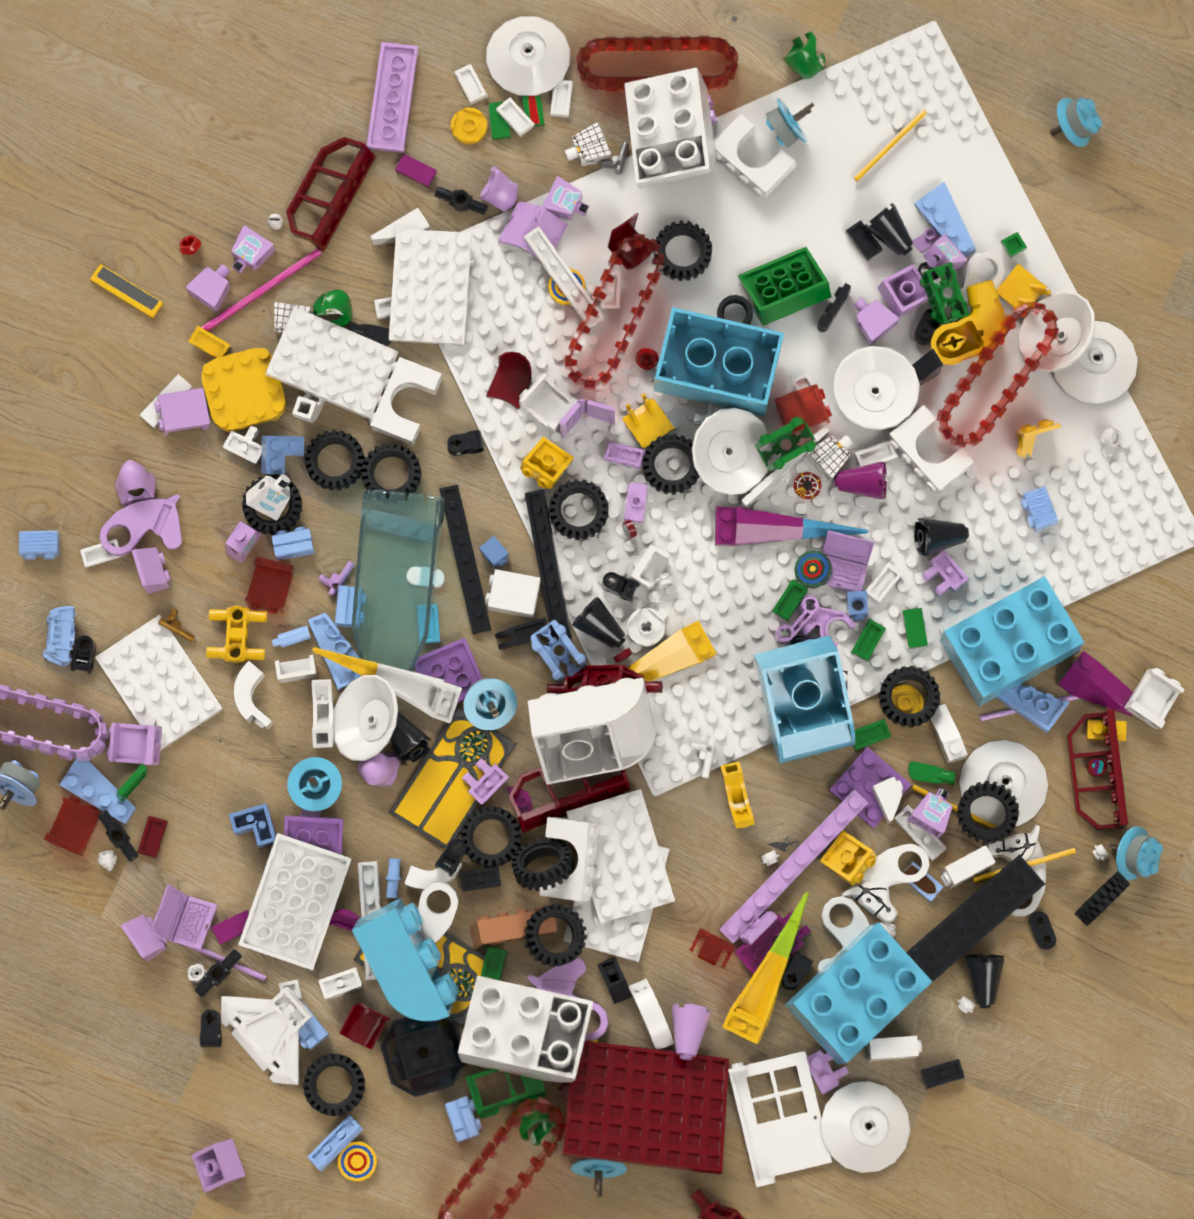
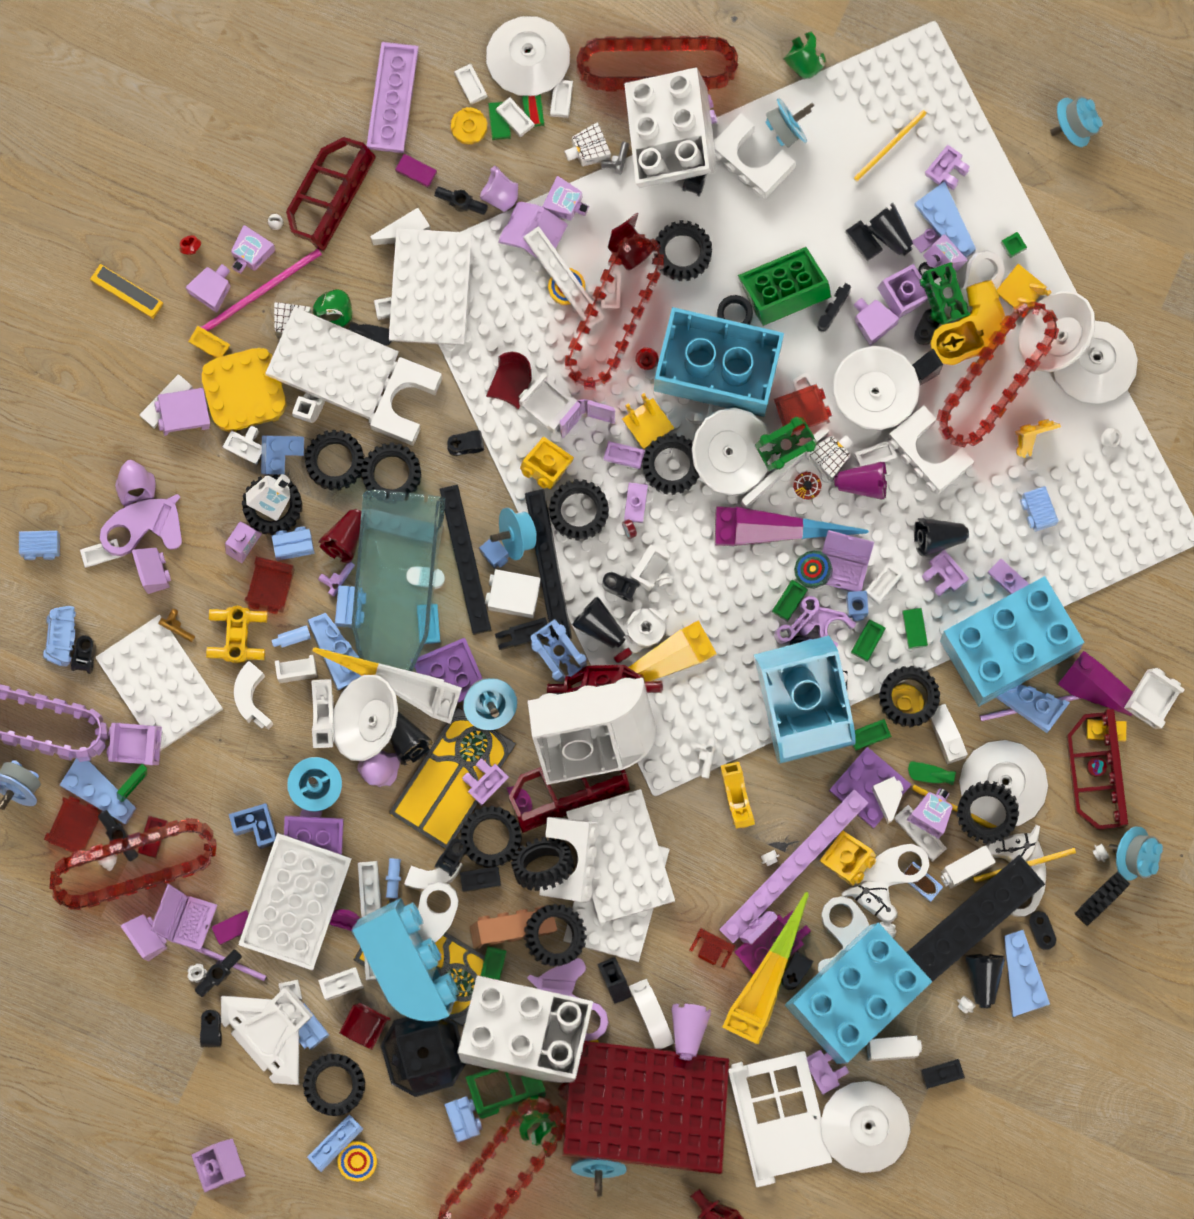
none -> clear red piece [49,818,217,910]
none -> dark red cone [319,509,366,563]
none -> medium azure piece [490,508,536,560]
none -> black piece [682,174,707,197]
none -> lavender plate [925,145,970,190]
none -> lavender plate [988,559,1029,594]
none -> light blue wing [1004,930,1050,1017]

